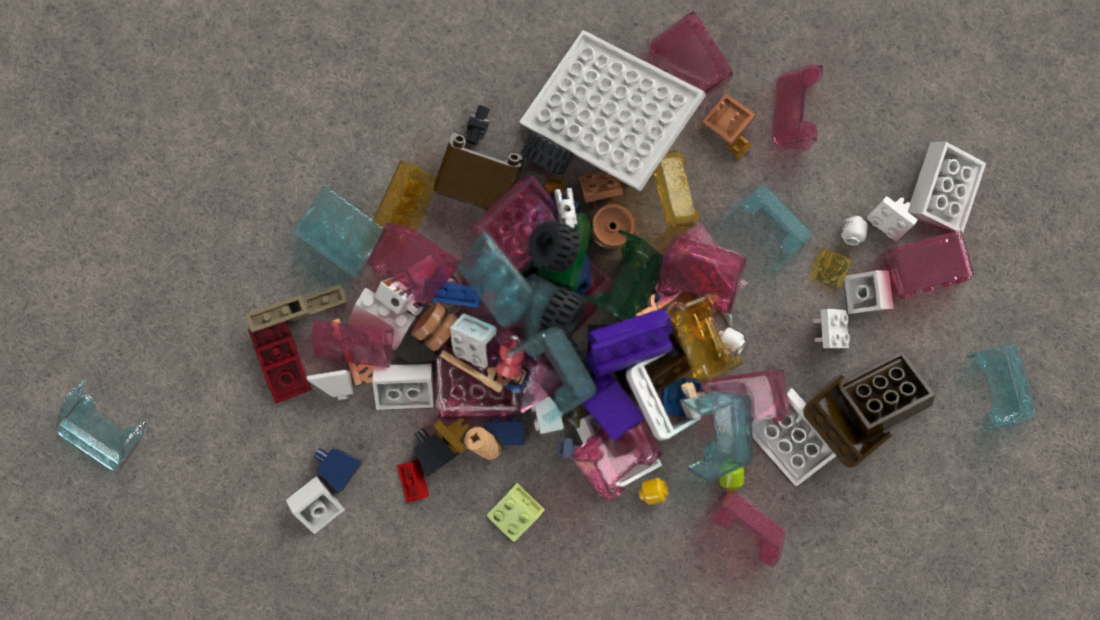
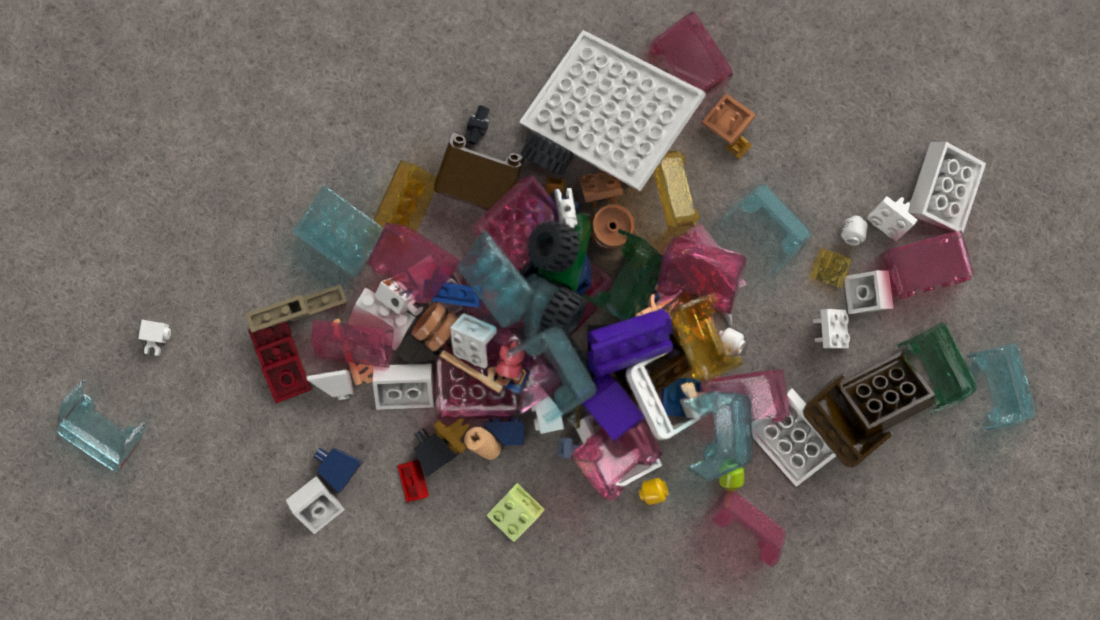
clear pink windscreen [772,65,823,150] -> none
none -> white brick [138,320,171,356]
none -> clear green windscreen [897,322,977,414]

